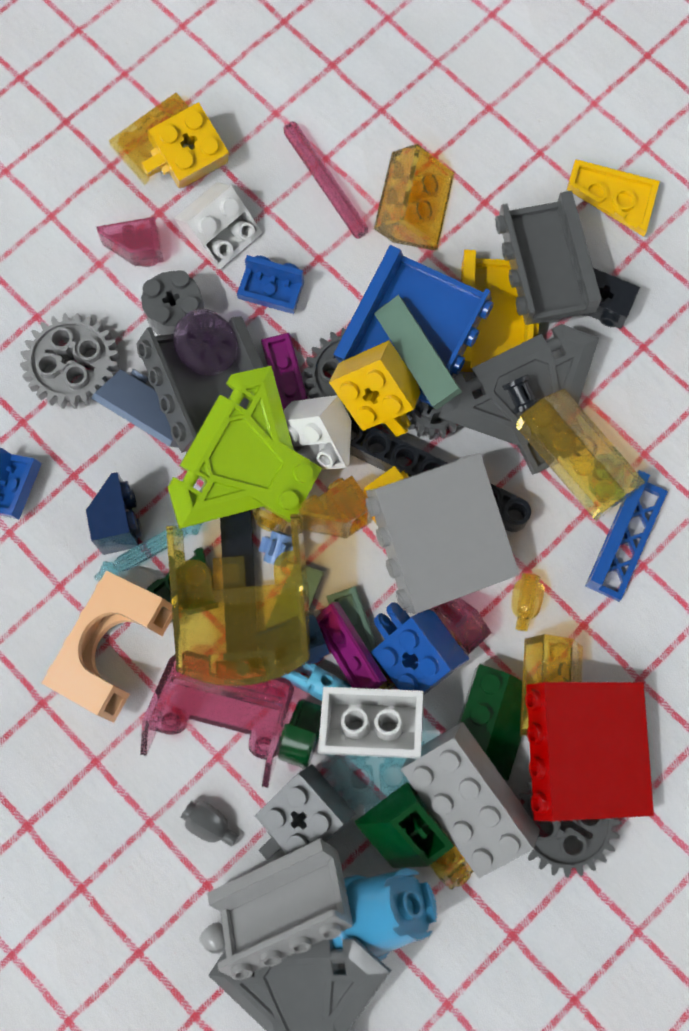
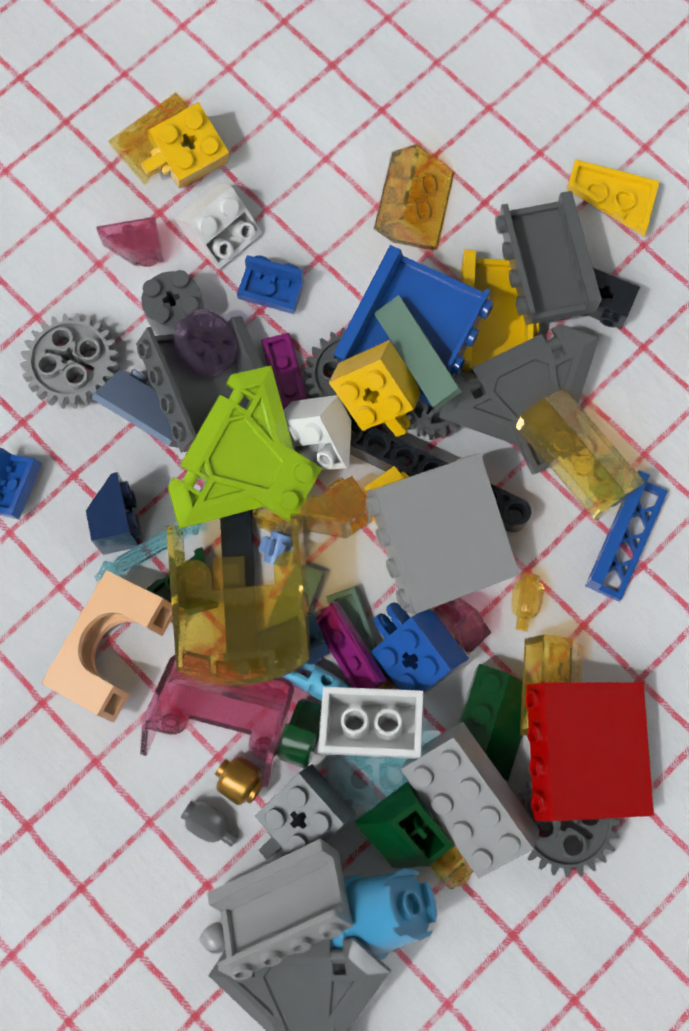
clear pink axle [283,121,368,239] -> none
black bush [502,374,541,414] -> none
none -> pearl gold head [215,756,265,805]

